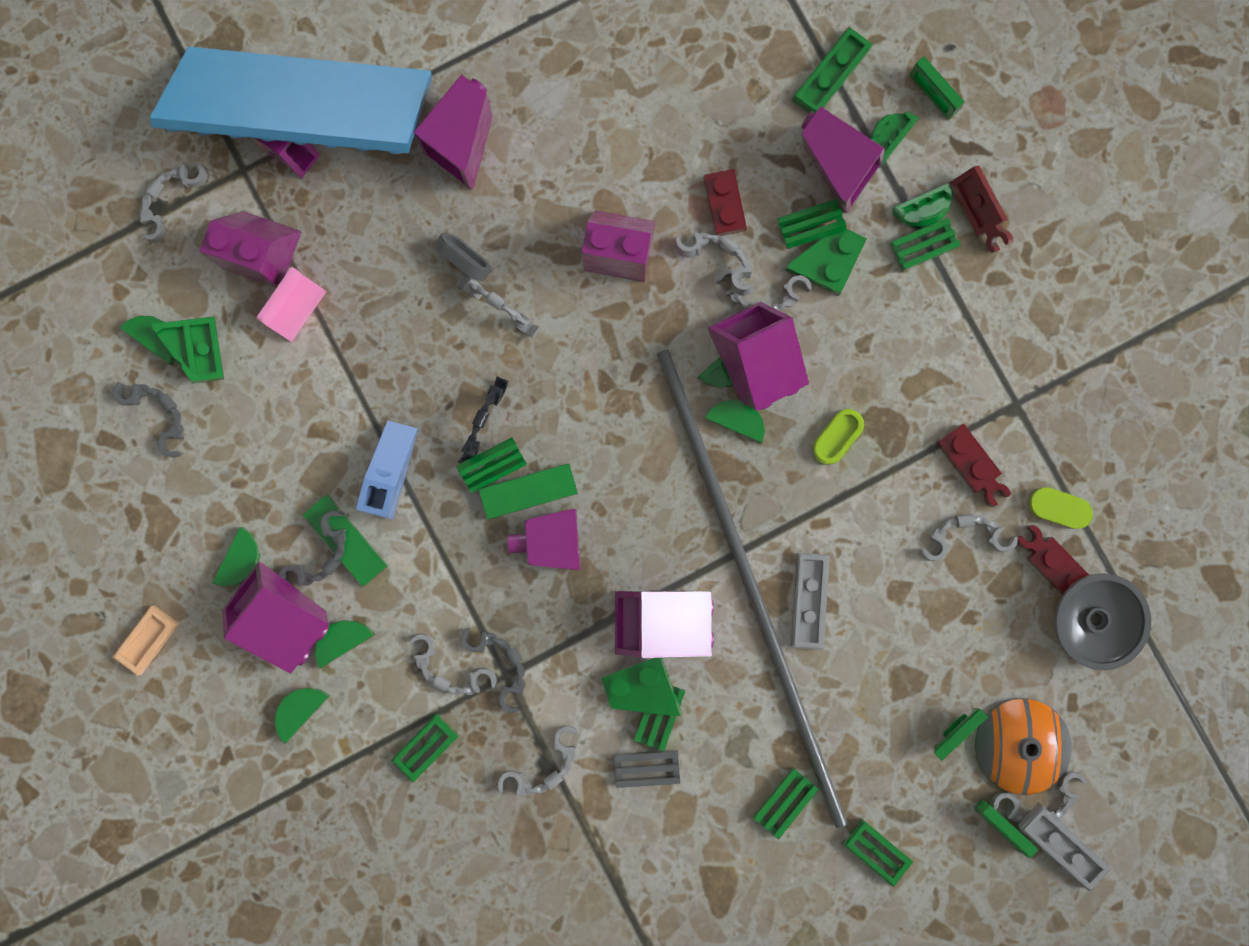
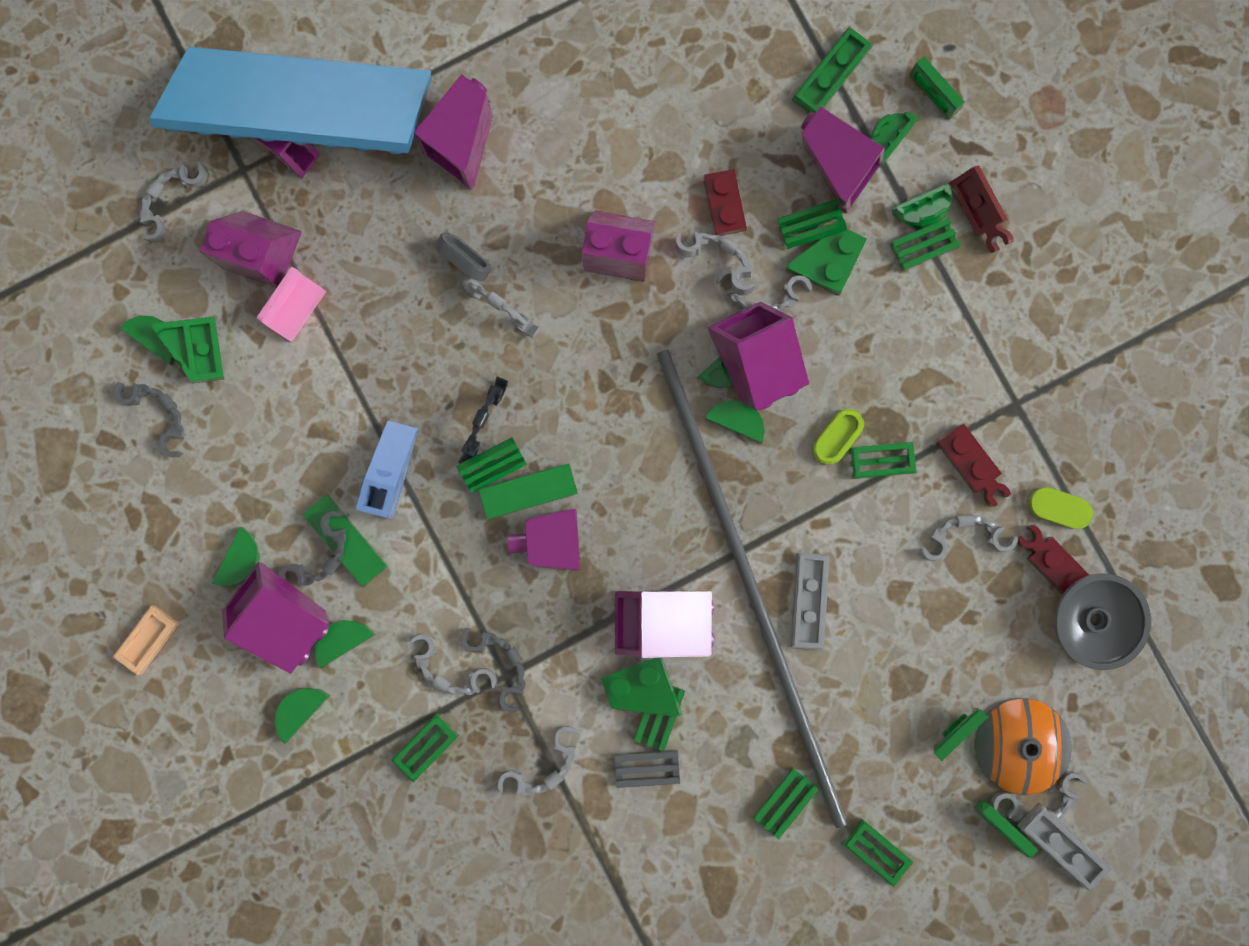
none -> green tile [849,442,917,479]

